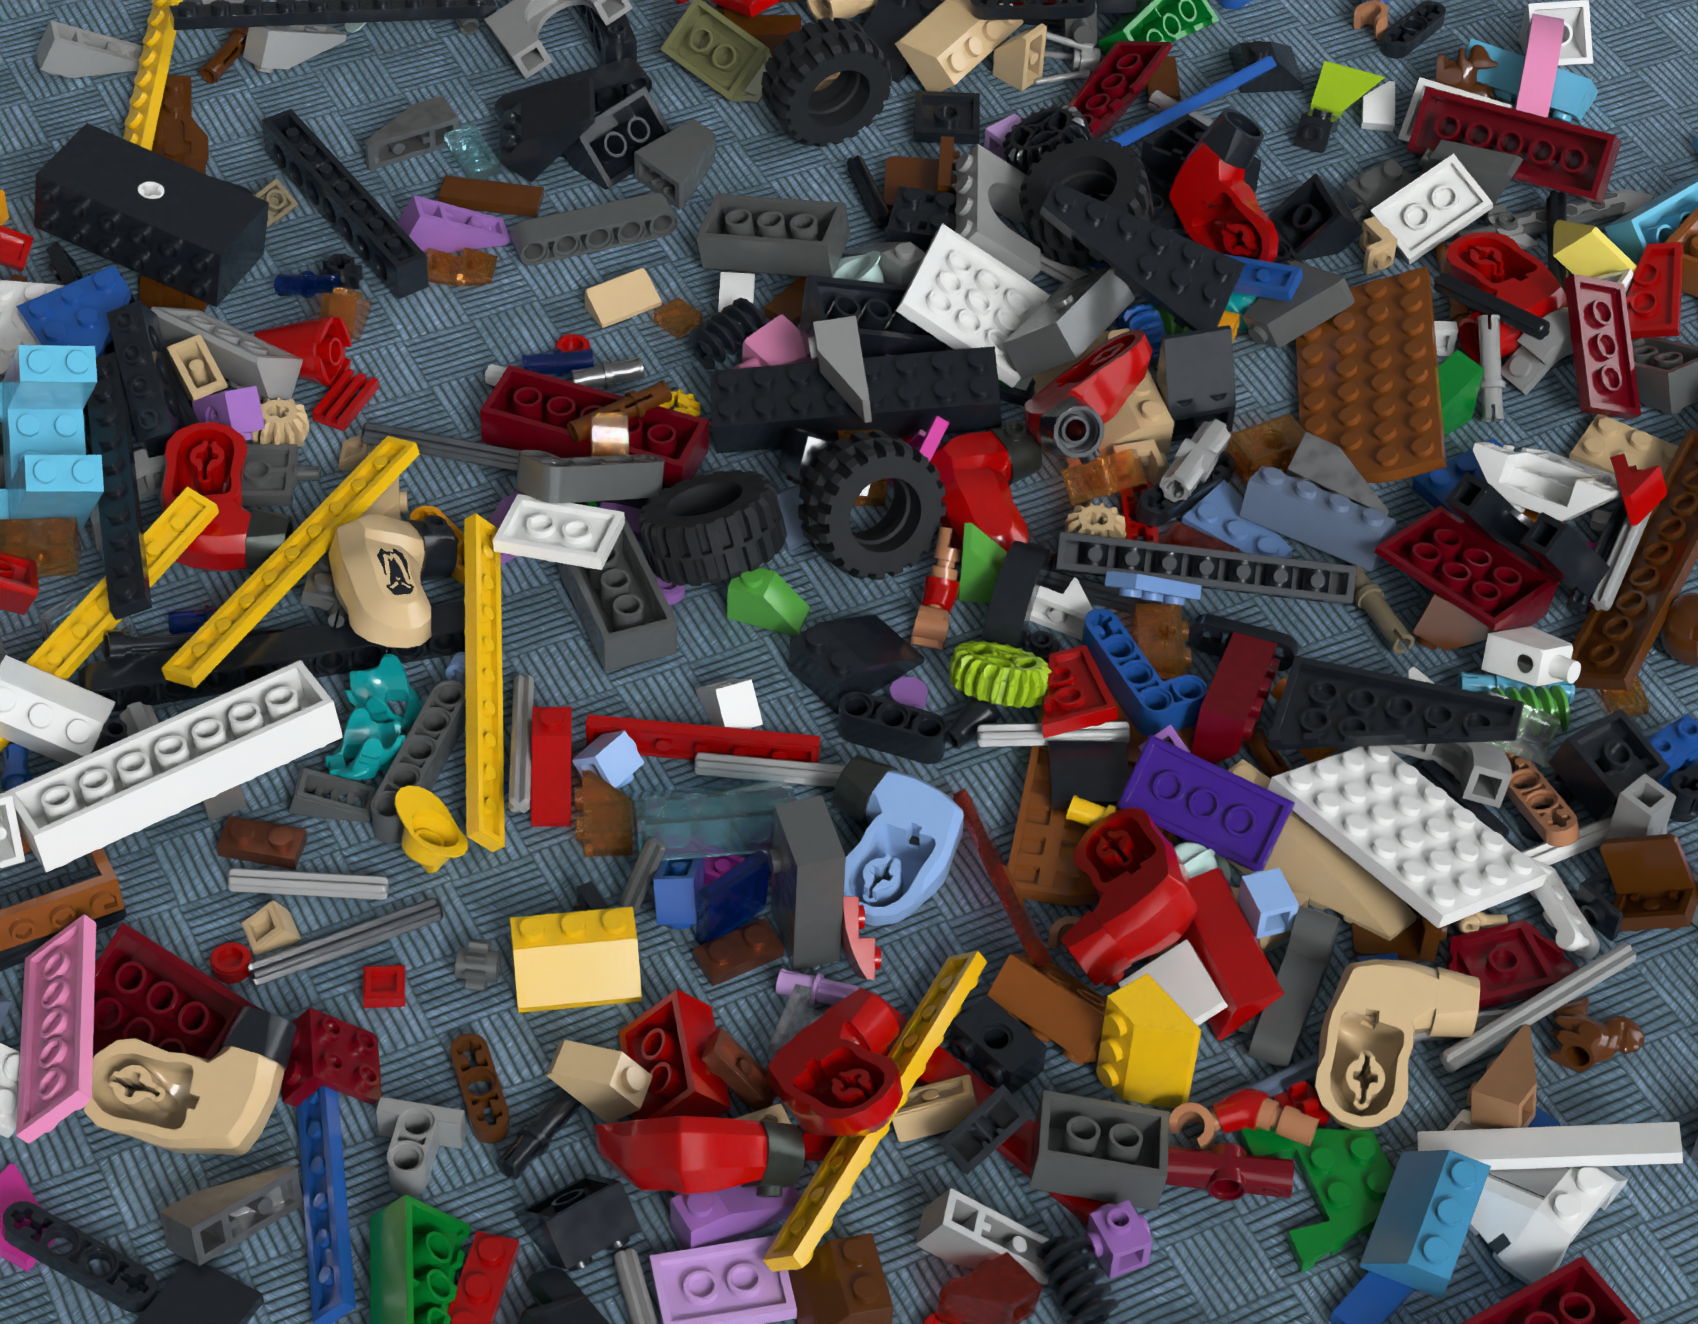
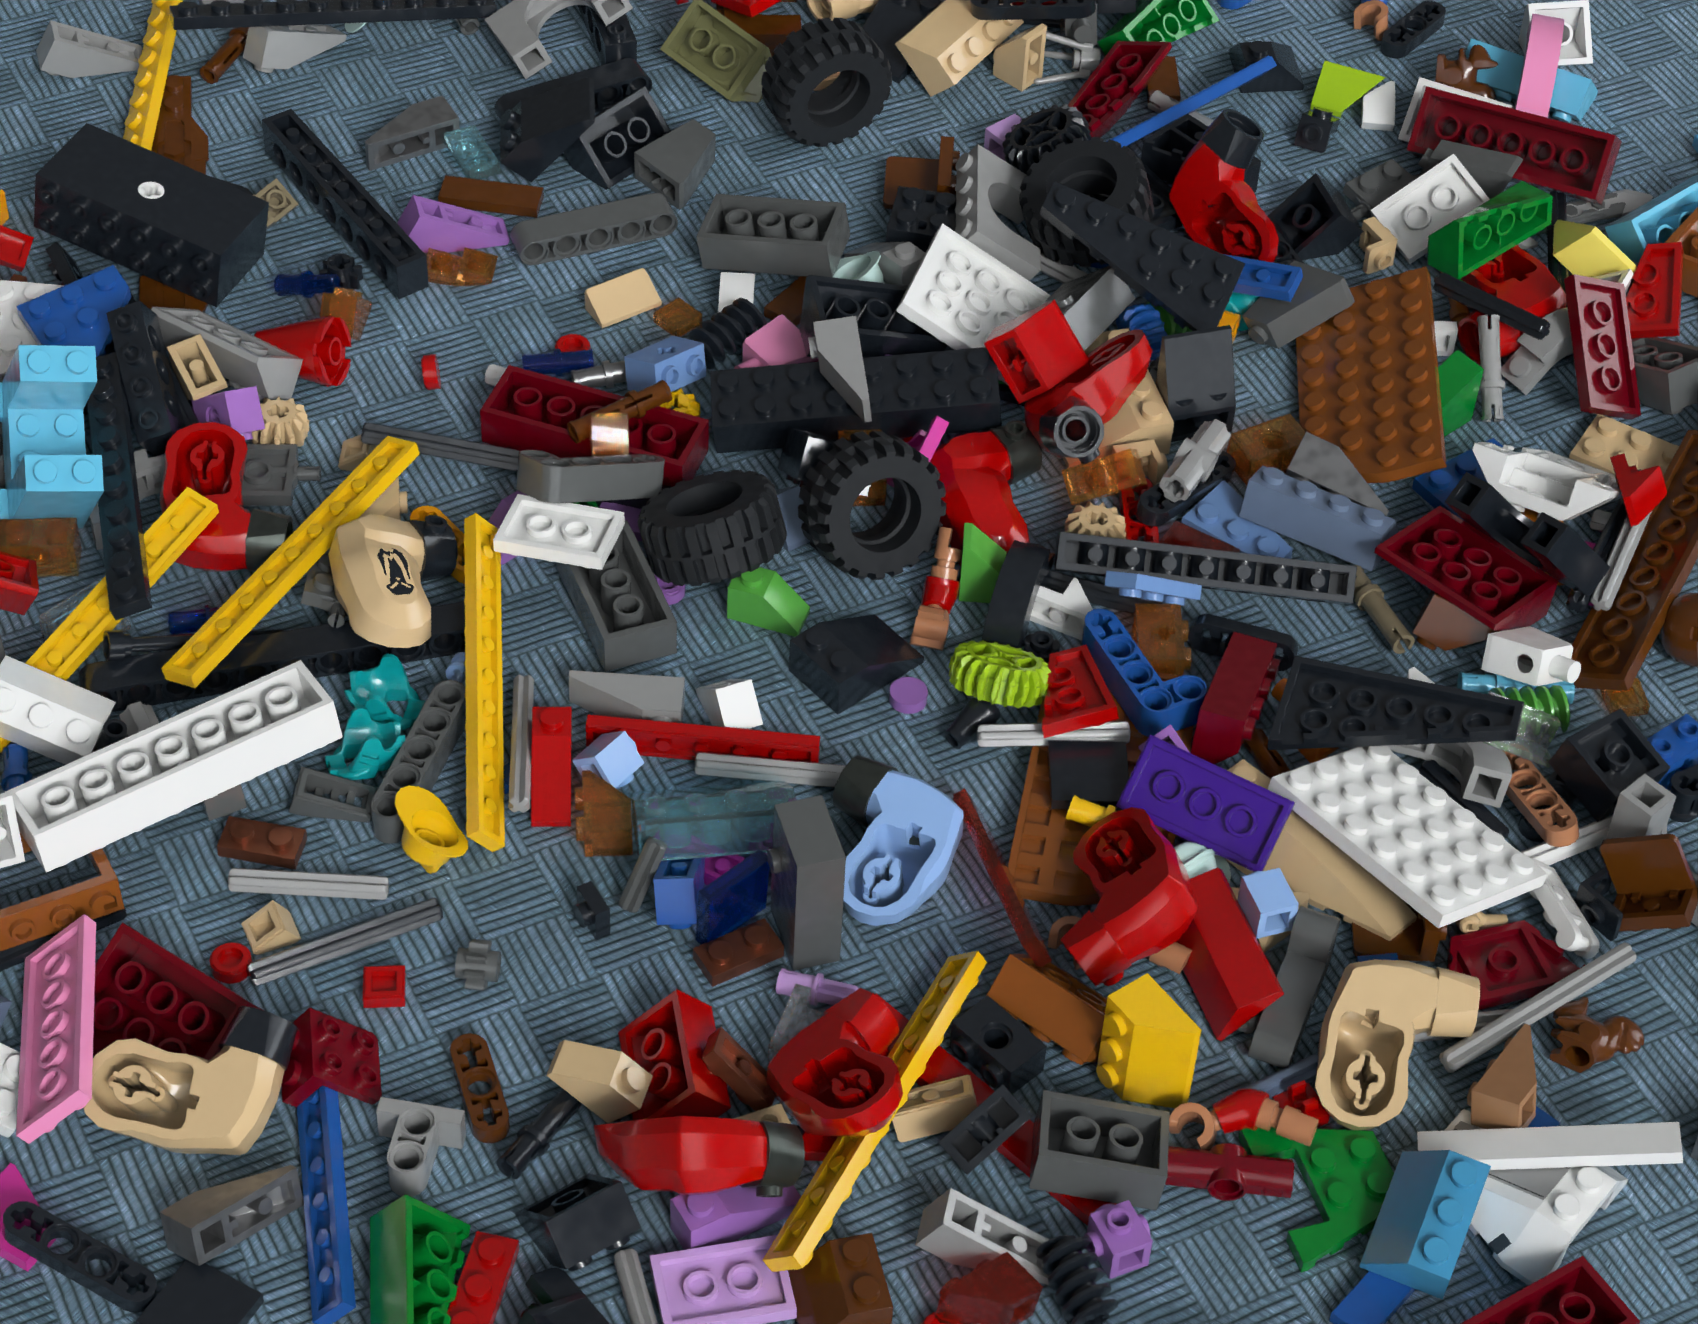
red tile [312,368,379,431] -> none
yellow slope [510,907,642,1013] -> none
black beam [837,692,947,764] -> none
slope [841,896,881,980] -> none
black axle [846,155,891,228] -> none
black plate [914,90,980,145] -> none
white tile [1118,939,1228,1026] -> none
none -> red tile [421,354,441,390]
none -> light grey slope [569,670,685,723]
none -> medium blue brick [624,336,707,392]
none -> red slope [984,299,1089,404]
none -> green wedge [1428,181,1553,279]

